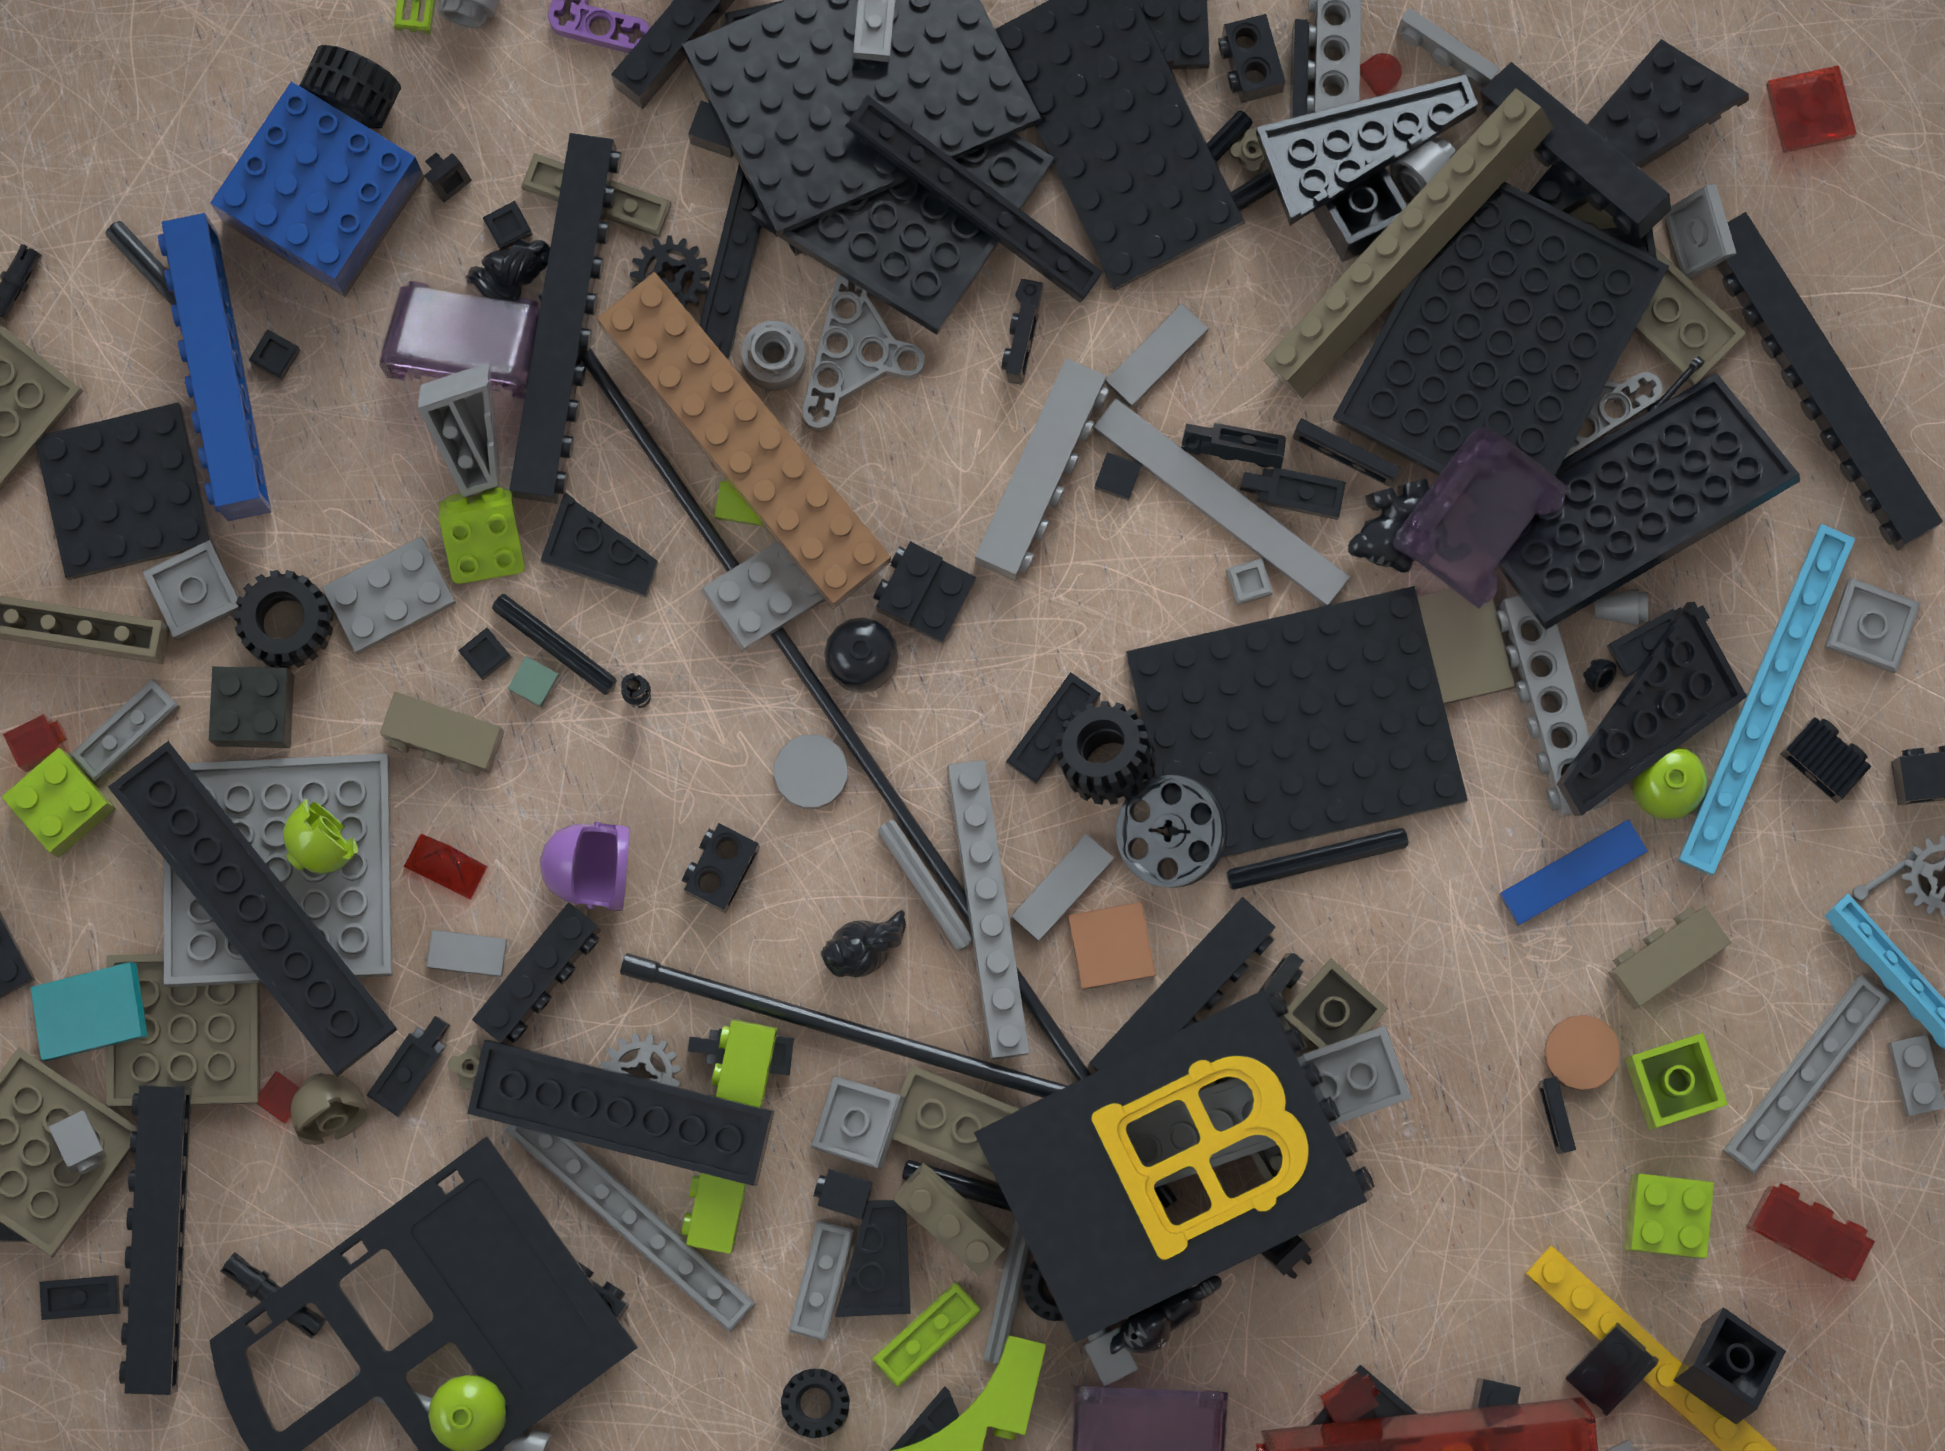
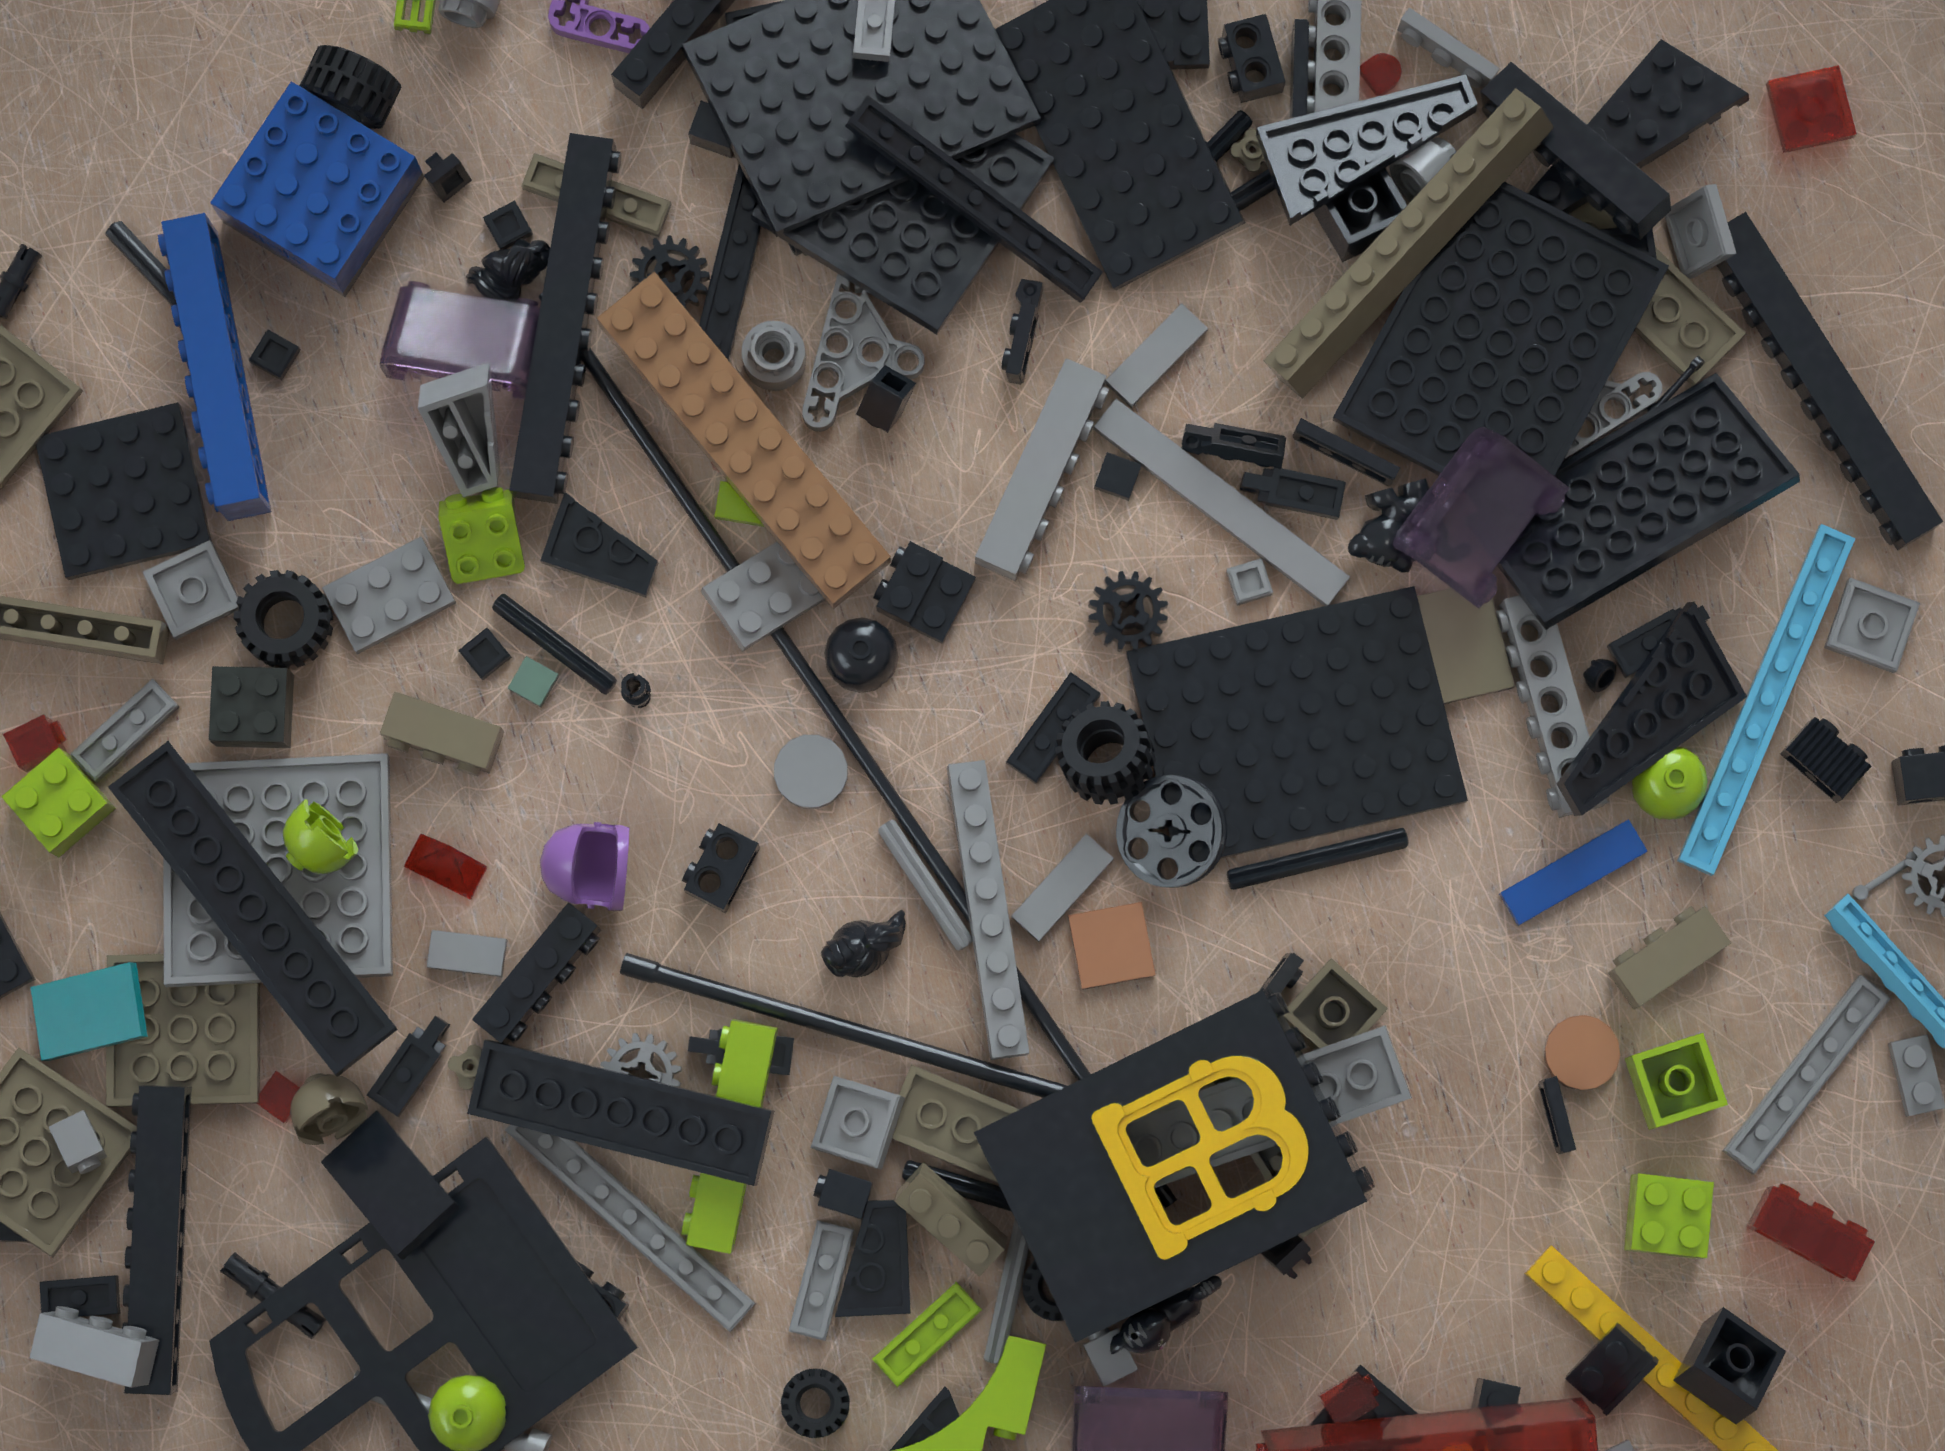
black brick [1088,897,1276,1072] -> none
light grey cone [1595,589,1648,626] -> none
none -> light grey brick [30,1306,159,1388]
none -> black tile [321,1110,460,1260]
none -> black brick [856,365,916,433]
none -> black gear [1088,571,1168,652]

